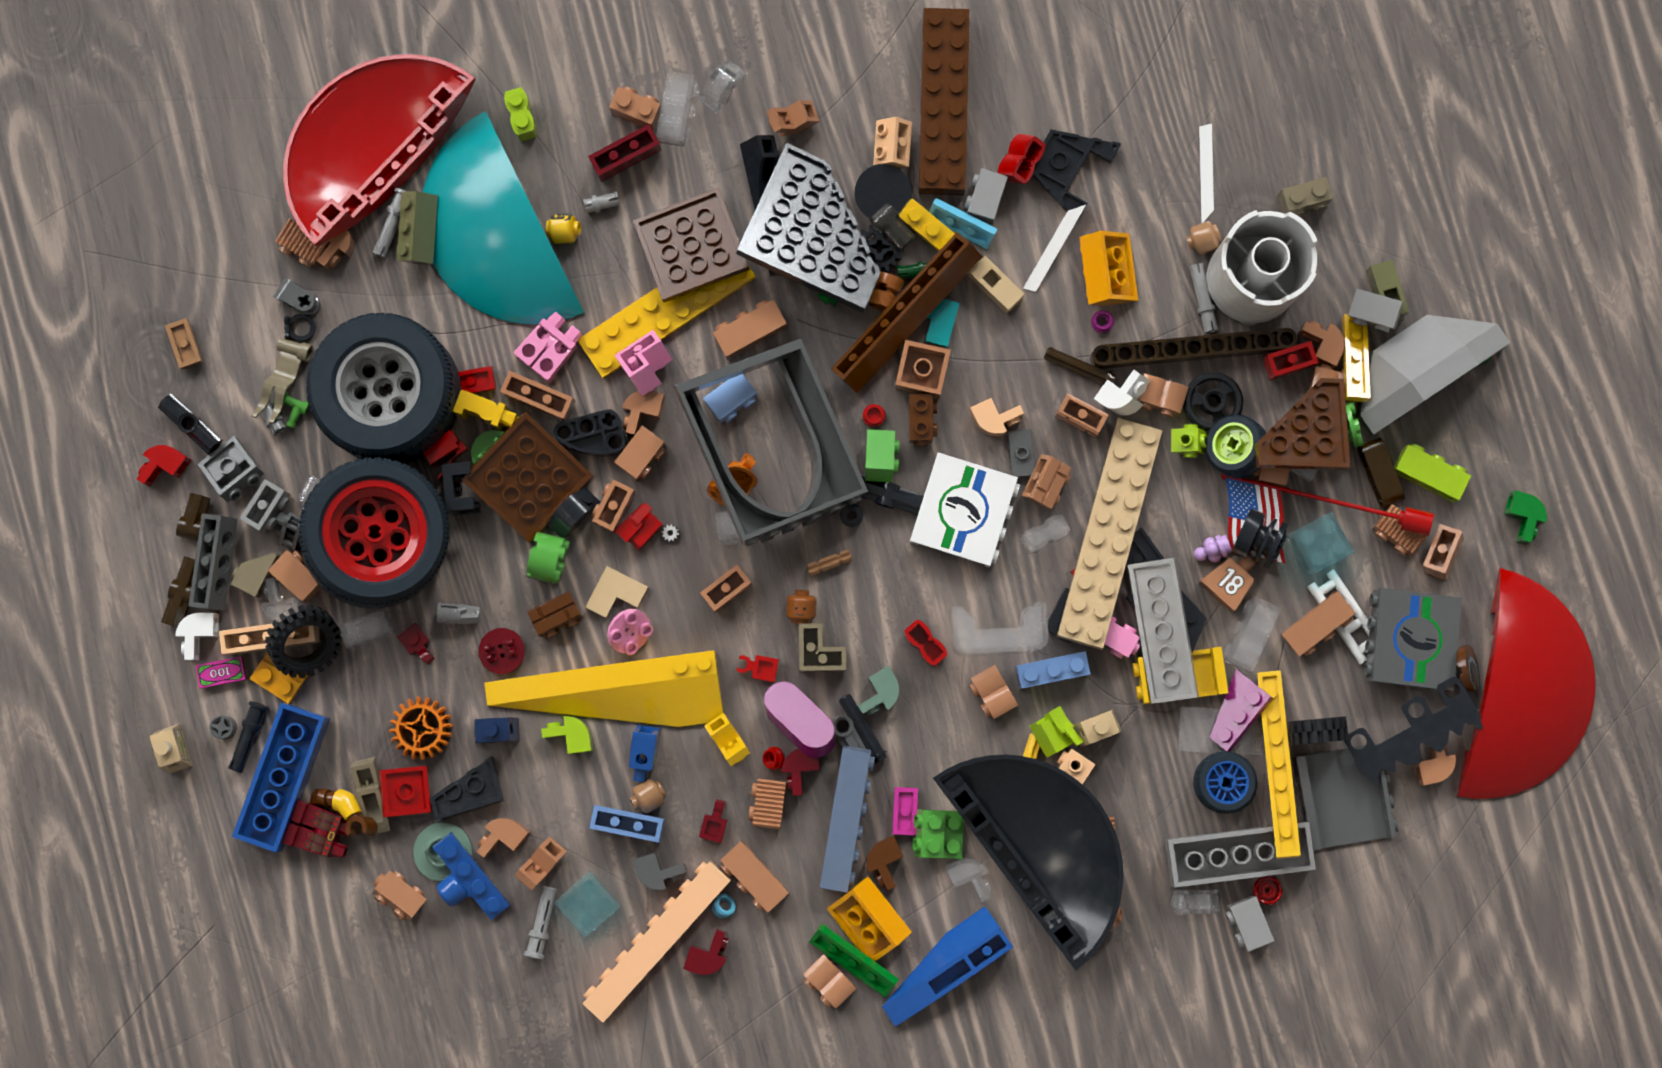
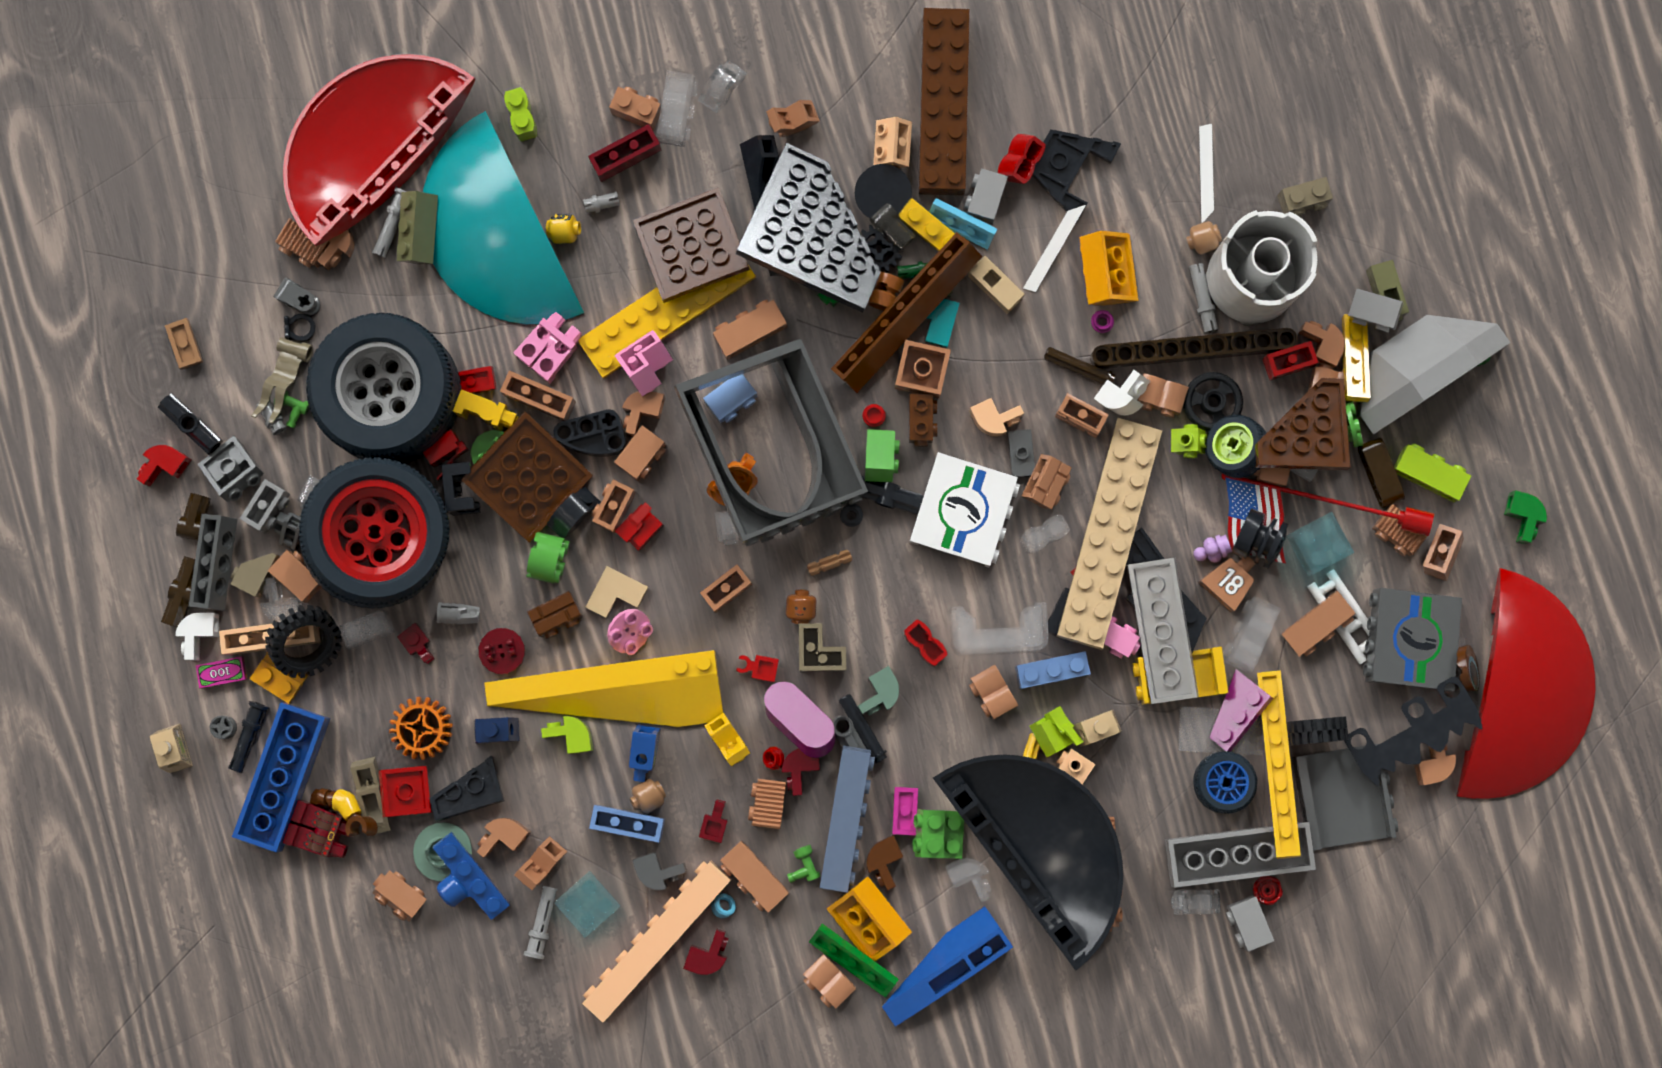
white piece [662,524,680,542] -> none
none -> bright green piece [787,844,821,883]

